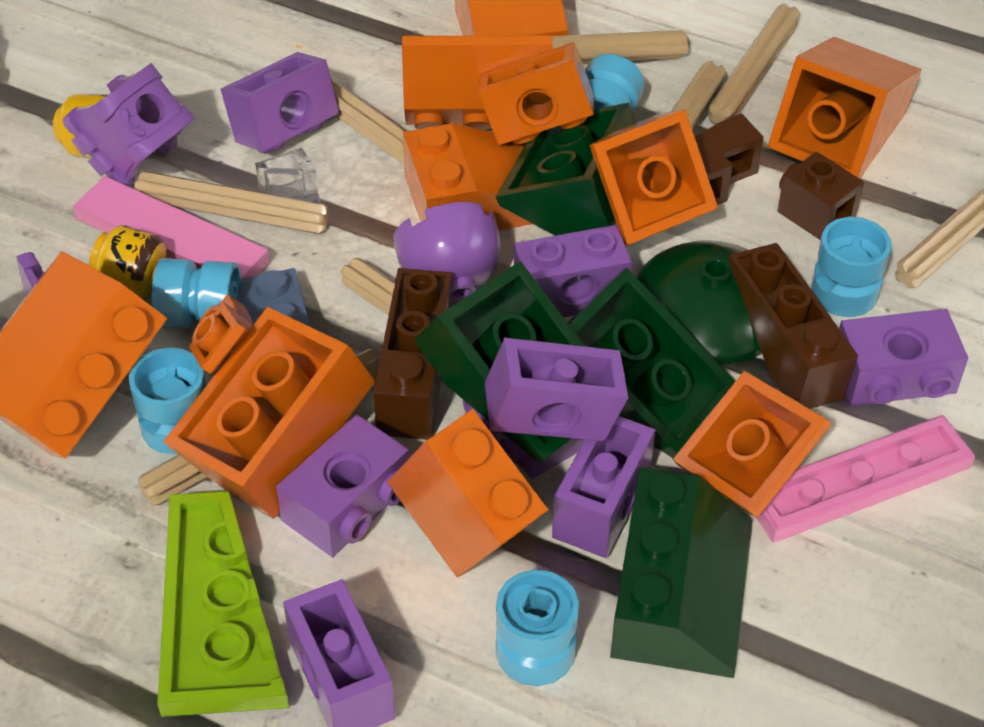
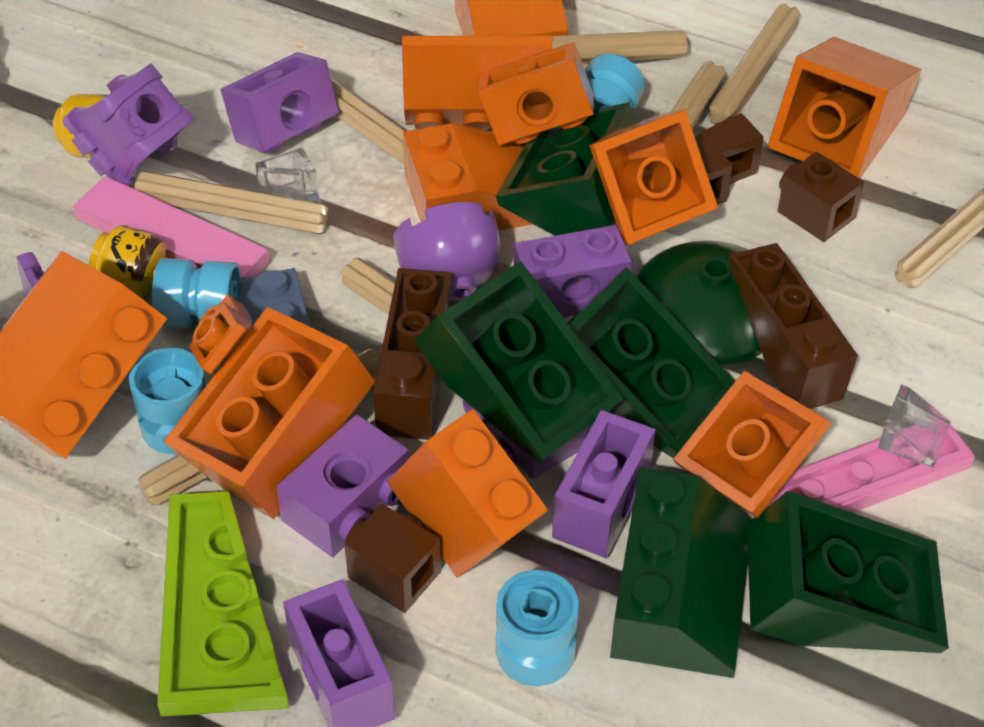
medium lavender brick [485,338,628,441] -> none
medium azure wheel [811,216,891,317] -> none
medium lavender brick [839,309,968,406] -> none
none -> reddish brown brick [344,504,441,613]
none -> dark green slope [747,491,949,653]
none -> clear slope [878,384,951,468]

